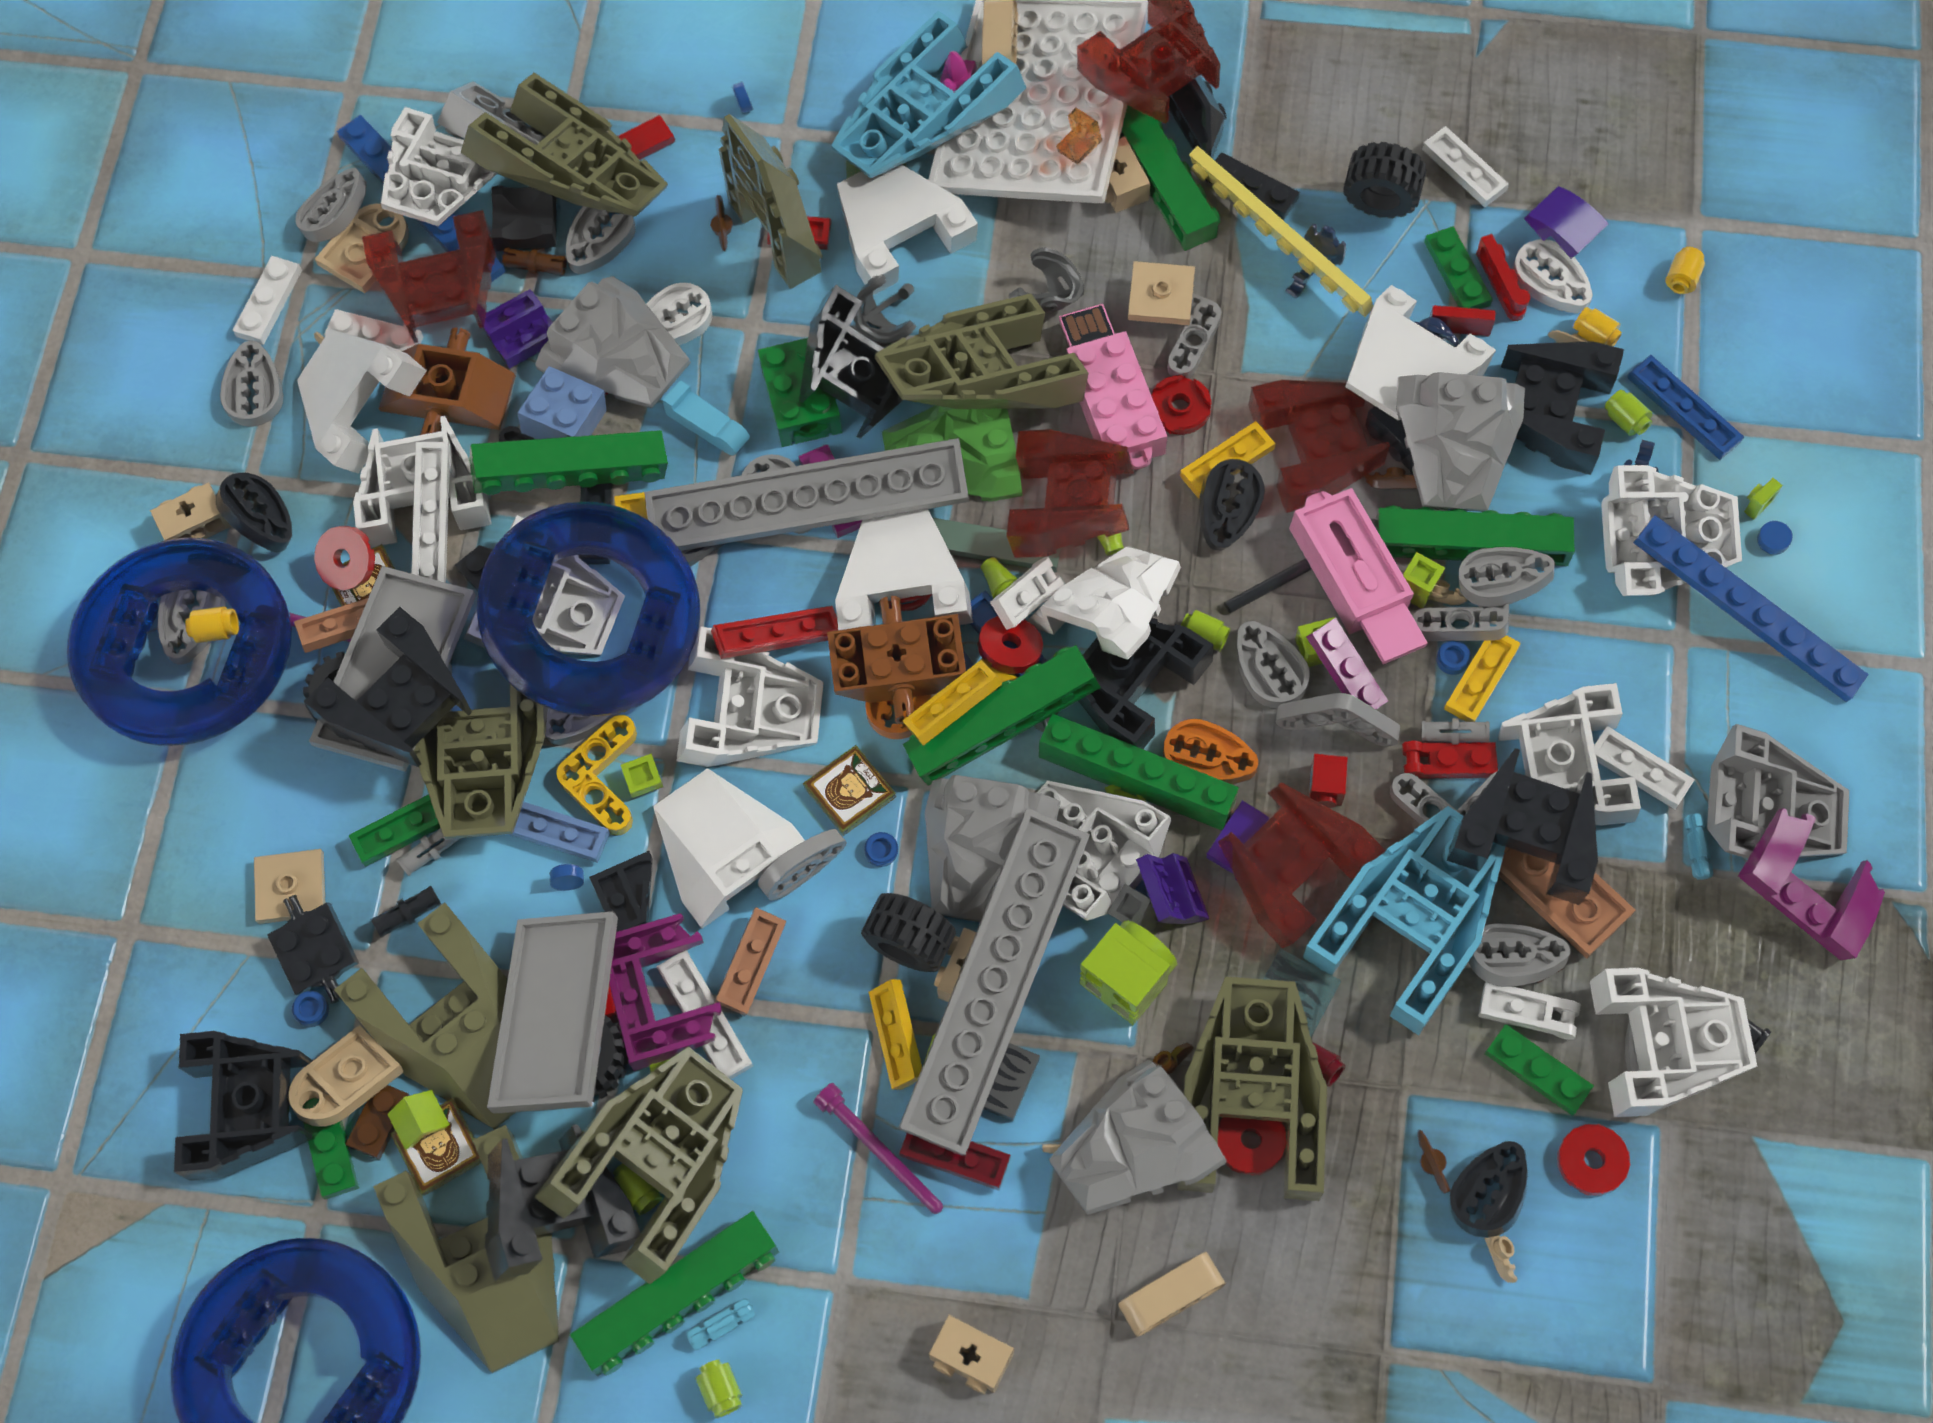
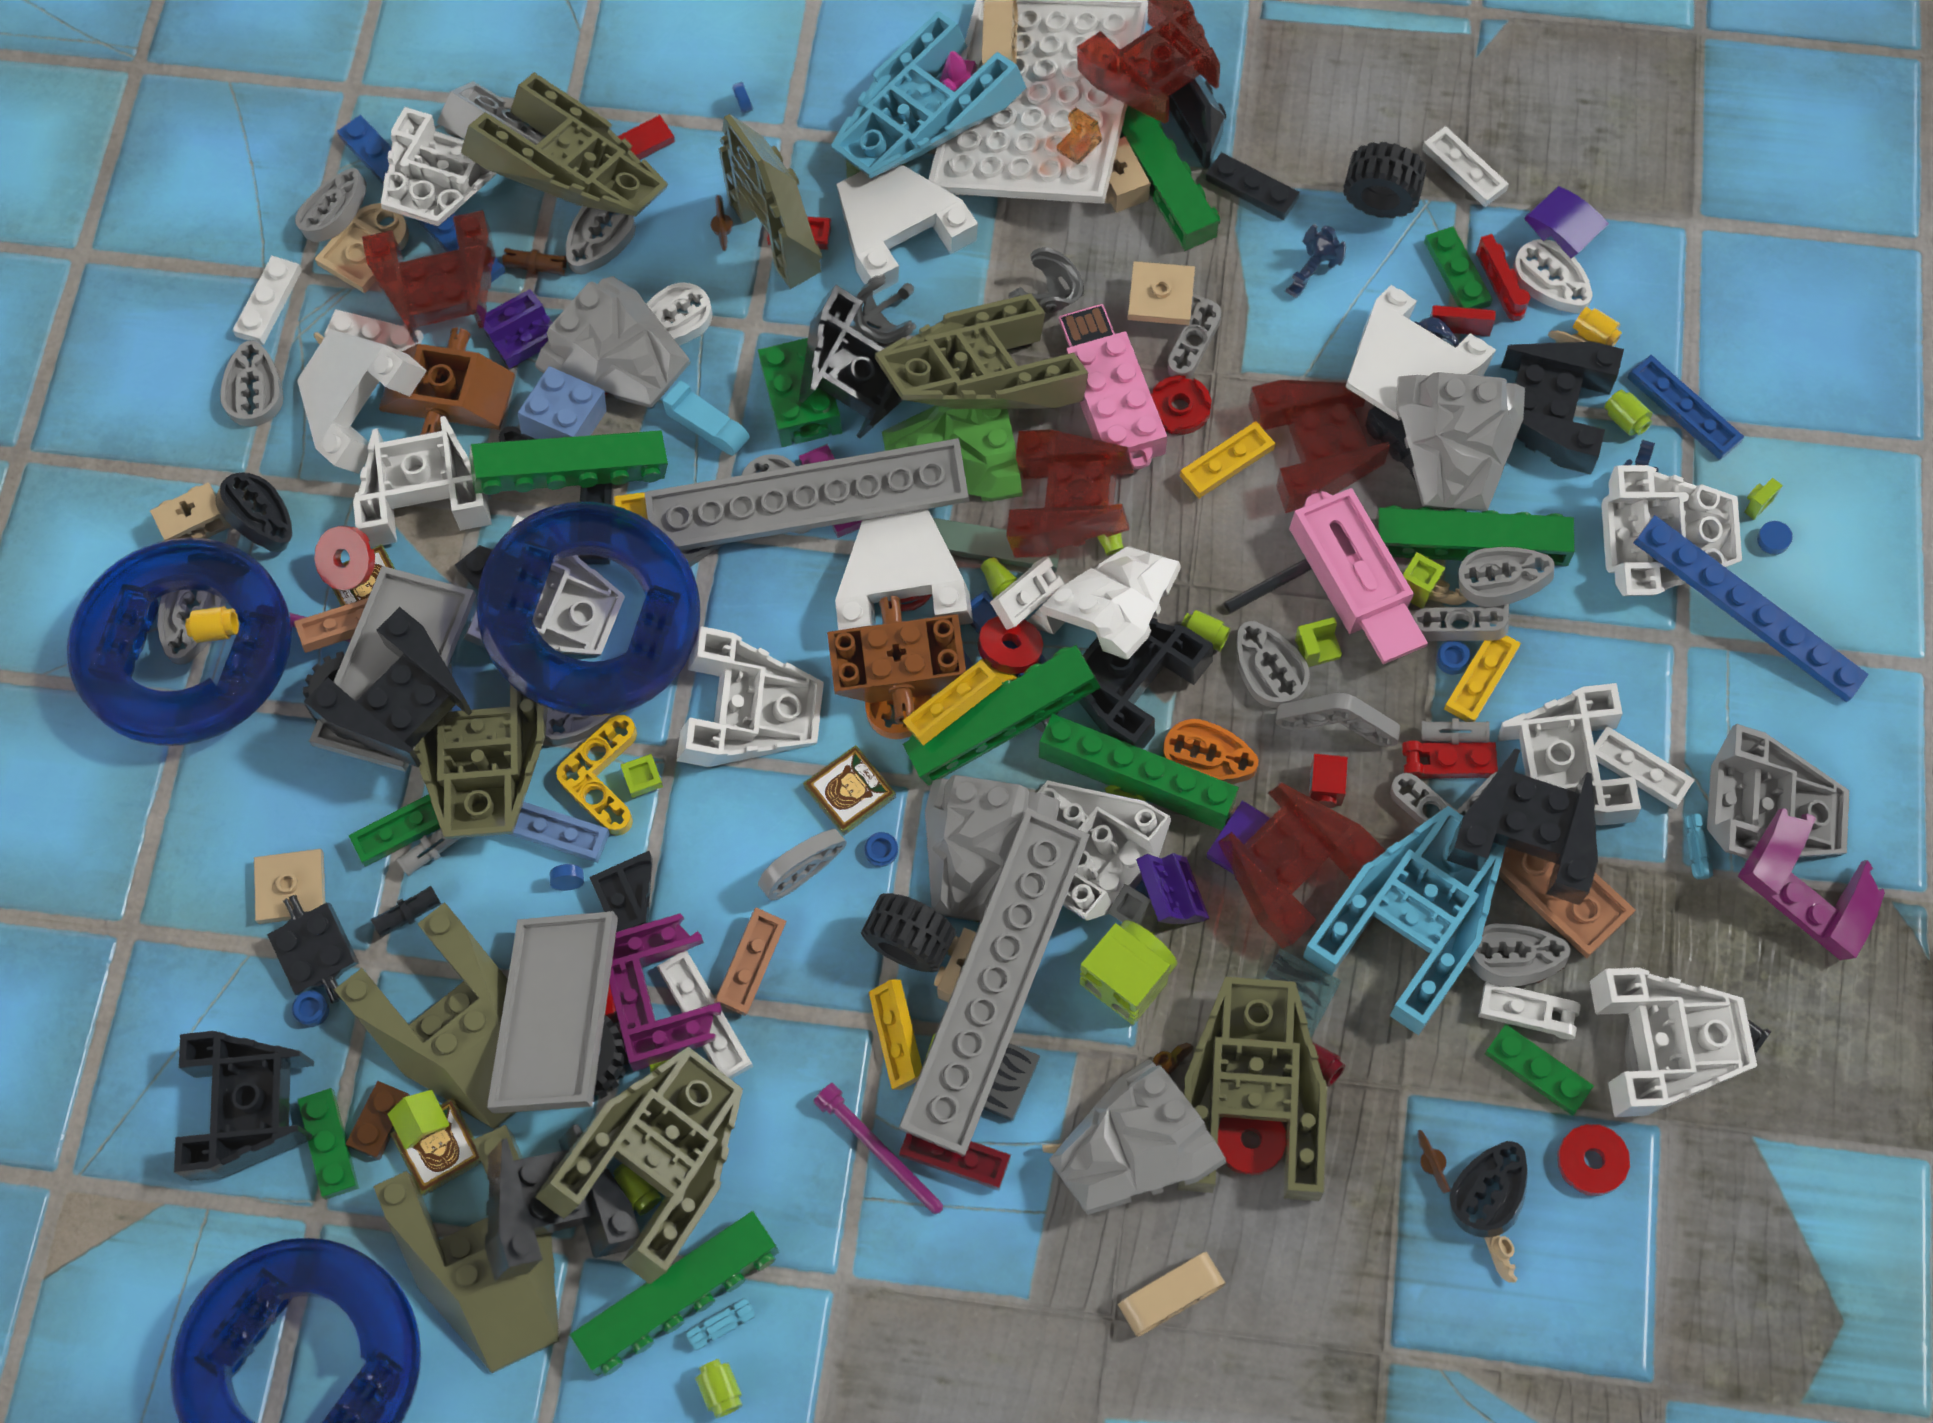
tan plate [289,1025,403,1126] -> none
white plate [411,442,450,583] -> none
black brick [491,186,556,251] -> none
white wedge [653,768,805,929] -> none
red tile [711,606,838,659] -> none
tan brick [929,1315,1014,1394] -> none
light yellow plate [1189,146,1373,317] -> none
black piece [1199,459,1265,551] -> none
plate [1306,618,1388,710] -> none
reddish brown piece [1365,467,1418,489] -> none
yellow brick [1665,247,1705,294] -> none

